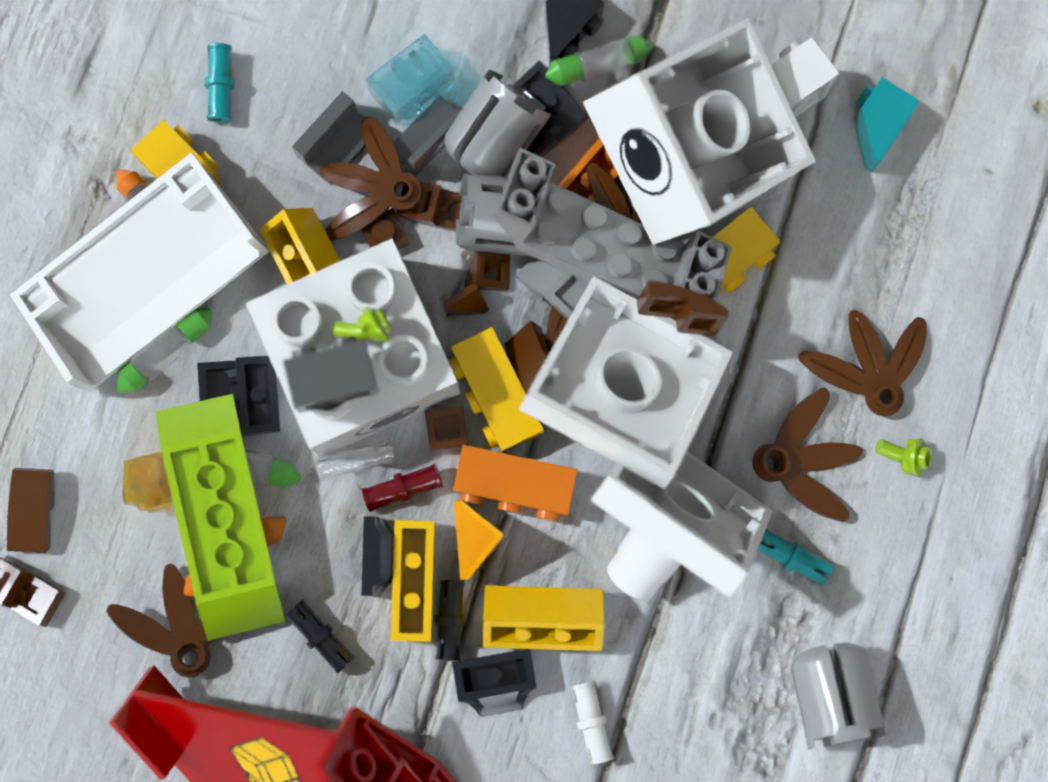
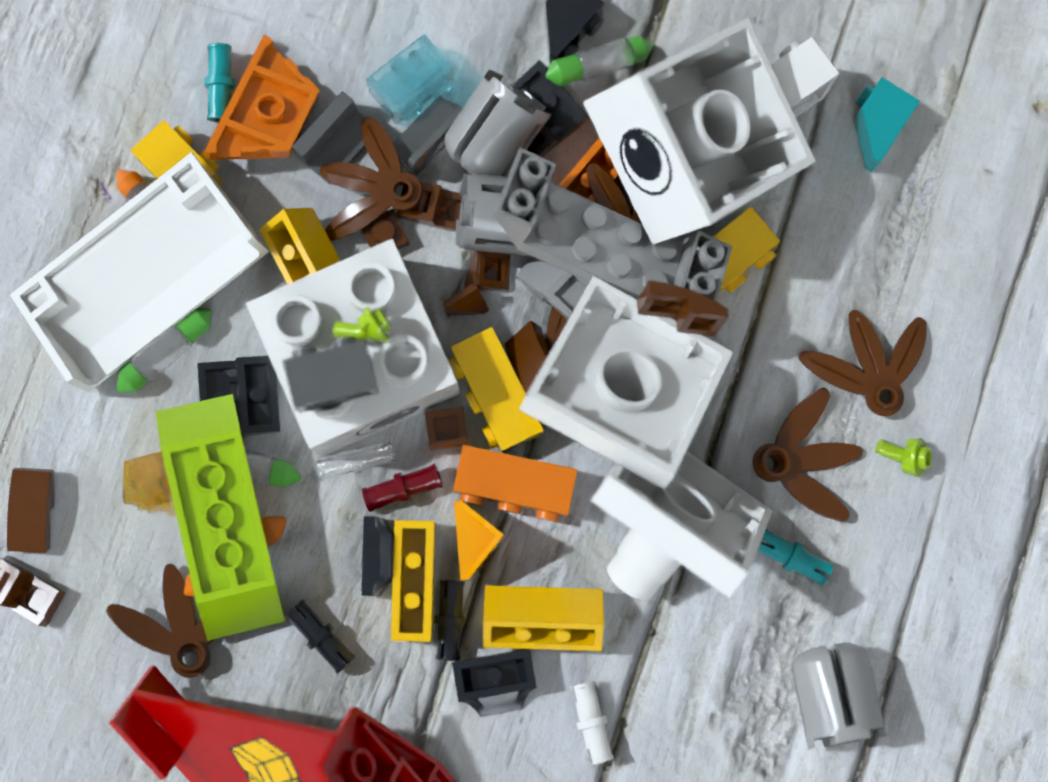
none -> orange wing [204,35,320,160]

